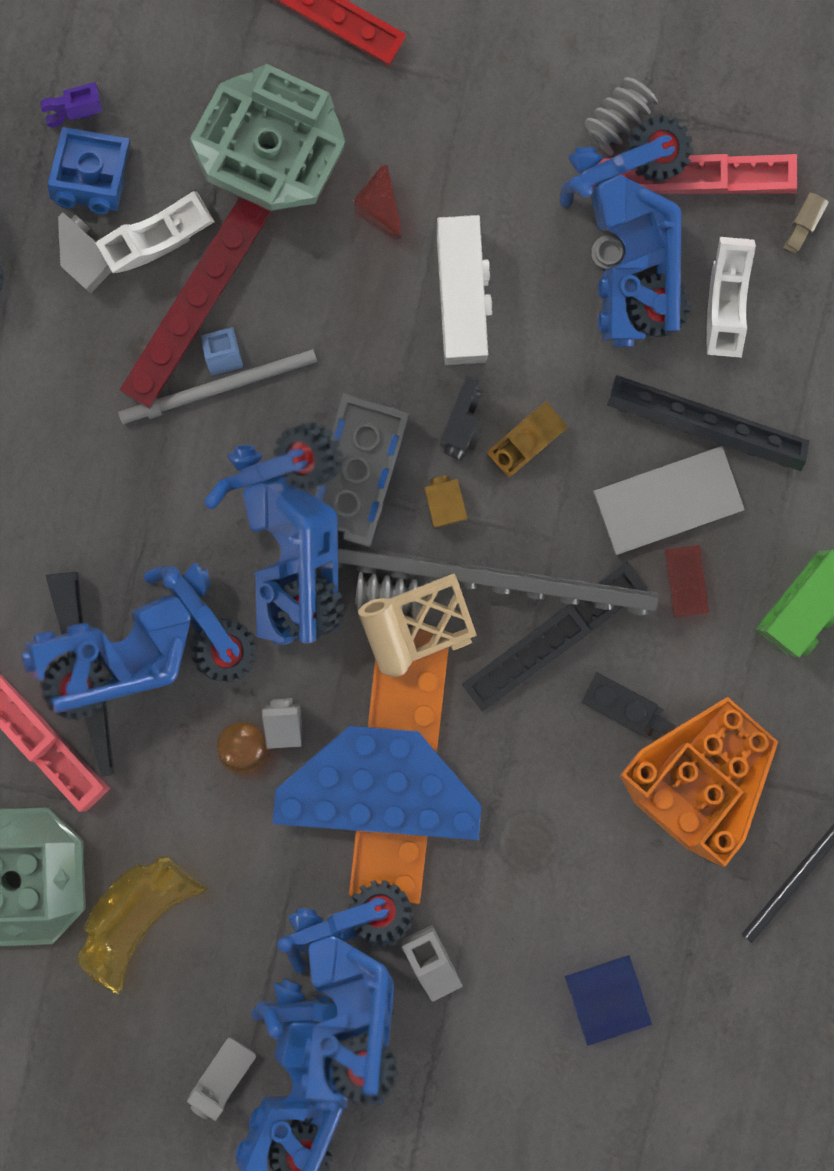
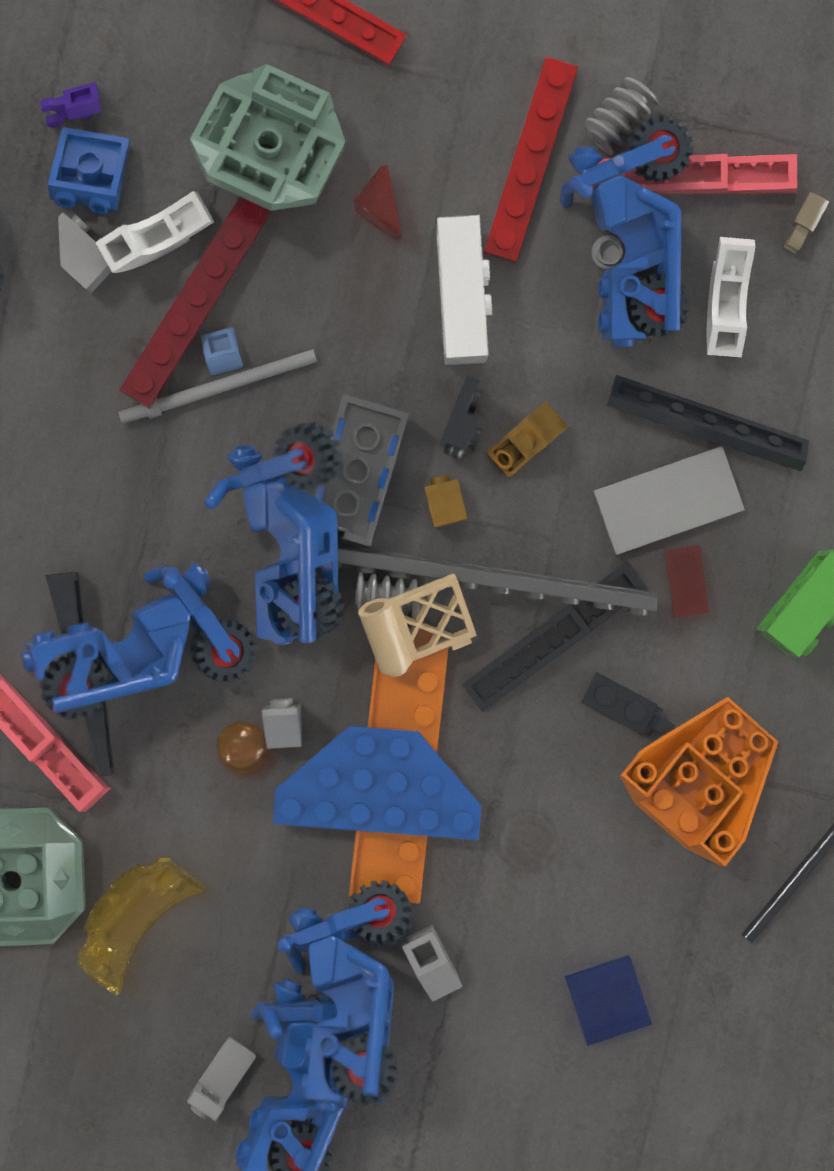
none -> red plate [484,56,578,264]

